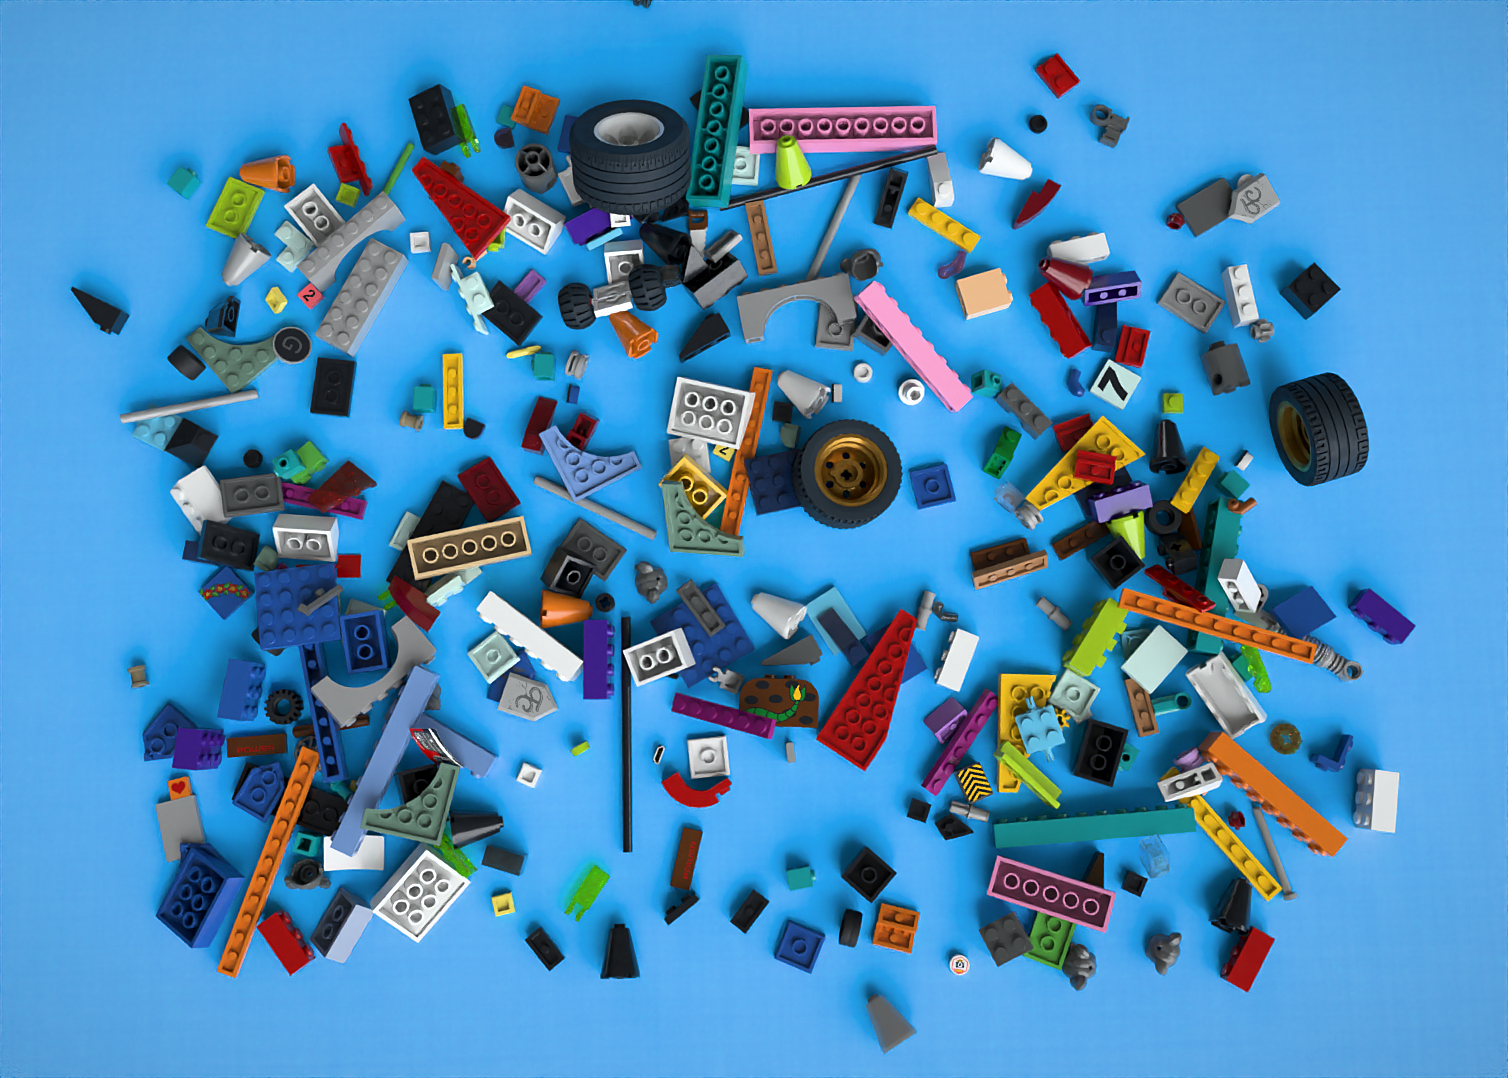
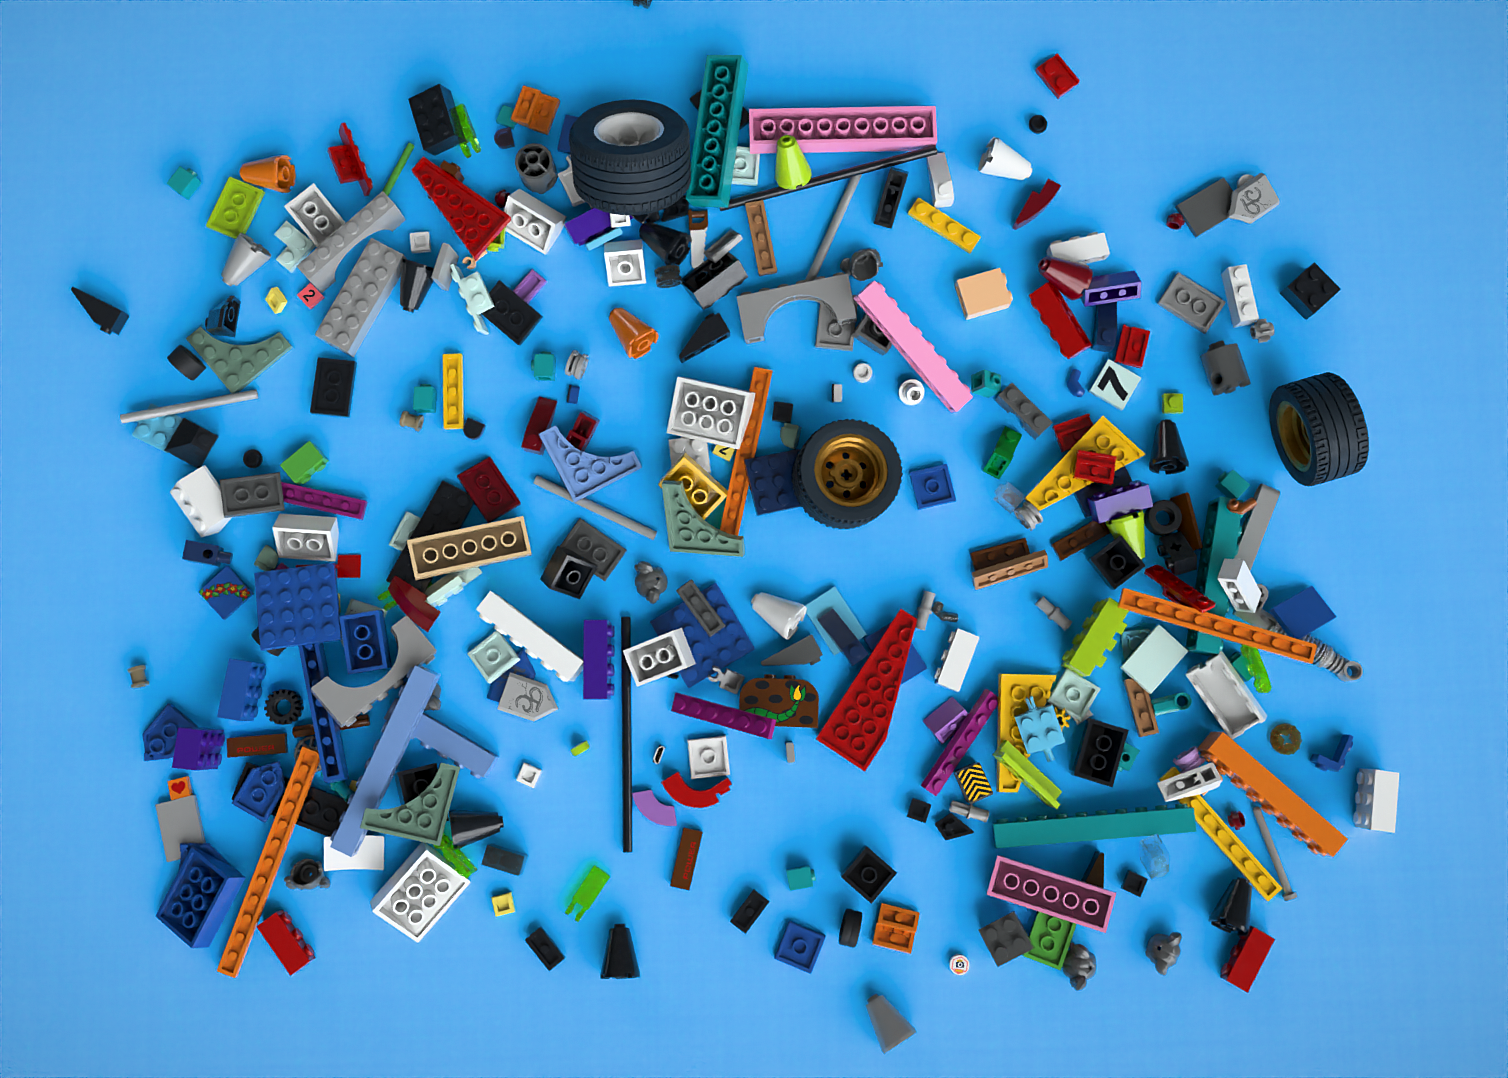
black plate [196,519,260,572] -> none
teal brick [271,449,306,480] -> none
black tile [272,327,312,365] -> none
teal brick [292,831,324,857] -> none
dark grey piece [297,584,344,616] -> none
clear red wing [307,460,377,513] -> none
sand blue slope [309,887,374,964] -> none
lime plate [335,183,361,208] -> none
sticker [409,728,465,767] -> none
light yellow piece [506,345,542,358] -> none
orange cone [540,590,593,628] -> none
black plate [558,264,667,330] -> none
black bush [595,593,615,613] -> none
black plate [664,892,700,926] -> none
black slope [679,240,708,283] -> none
white cone [777,370,831,419] -> none
arm [938,251,967,279] -> none
dark grey piece [1090,105,1130,149] -> none
yellow plate [1170,447,1220,514] -> none
white piece [1234,450,1254,471] -> none
dark purple brick [1348,588,1416,645] -> none
none -> black cone [400,258,434,313]
none -> dark red plate [495,189,510,208]
none -> medium lavender tile [632,790,677,826]
none -> light grey beam [1235,483,1280,571]

